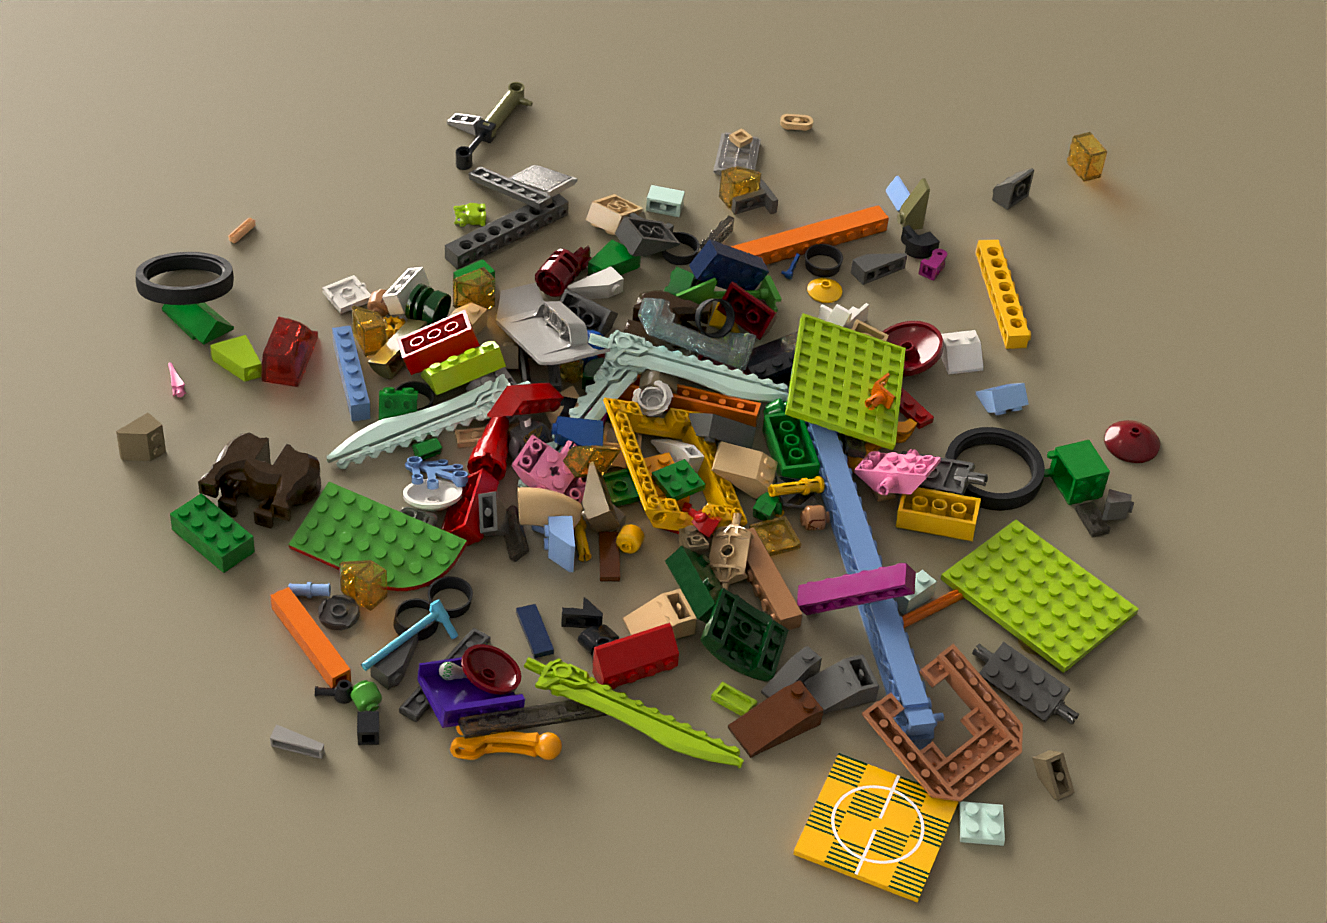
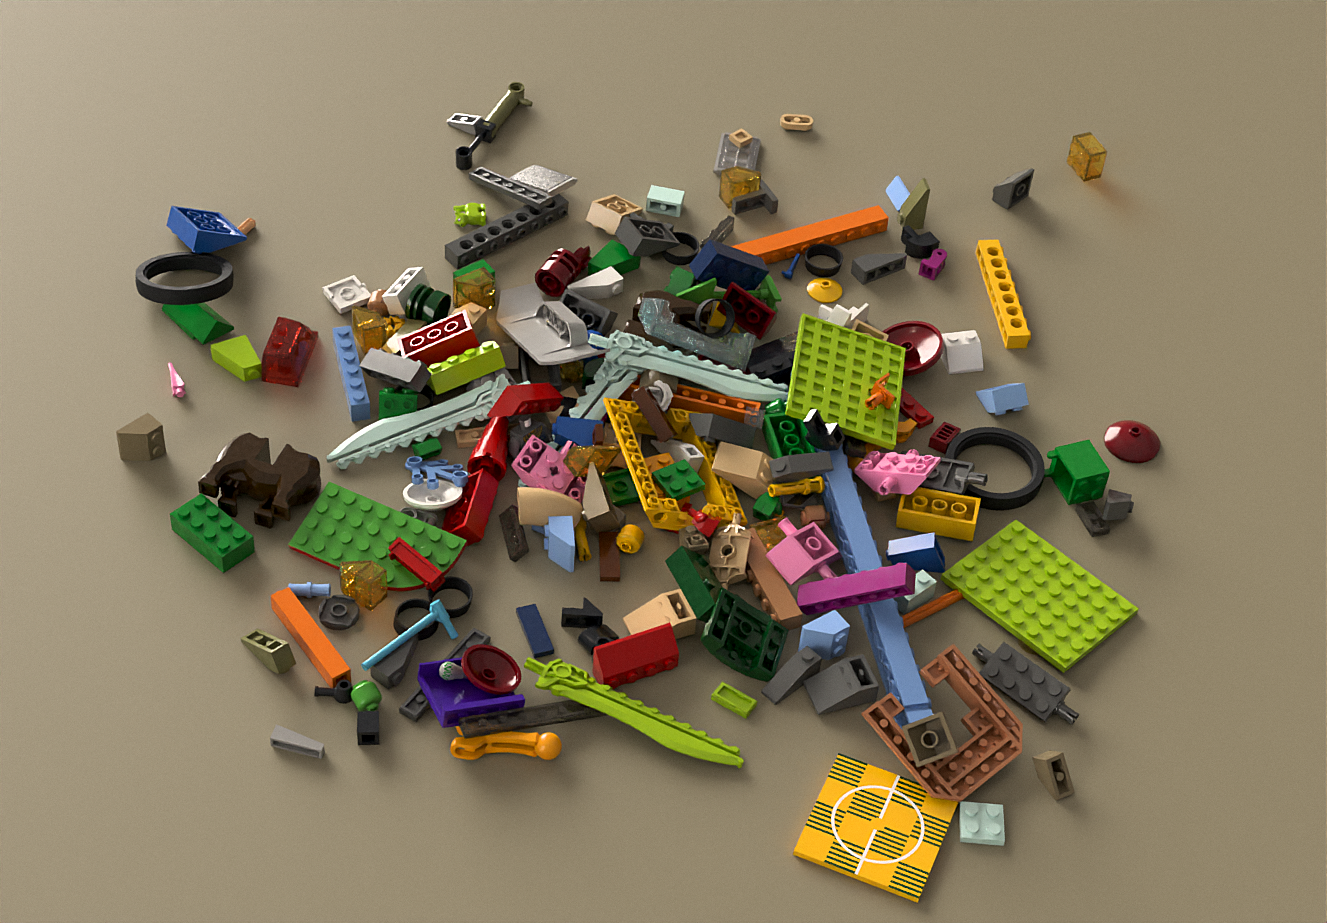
dark grey slope [478,491,509,537] -> none
reddish brown slope [728,680,824,758] -> none
none -> blue slope [166,206,247,254]
none -> olive slope [240,628,297,674]
none -> brick [359,348,432,392]
none -> red container [388,537,445,592]
none -> reddish brown tile [592,424,604,450]
none -> reddish brown container [631,386,678,443]
none -> clear tile [744,407,766,429]
none -> bright pink slope [765,517,842,586]
none -> dark grey slope [769,451,834,484]
none -> light blue slope [798,610,850,660]
none -> black brick [803,409,845,451]
none -> blue slope [886,532,945,573]
none -> dark tan slope [902,711,959,767]
none -> dark red slope [928,422,961,454]

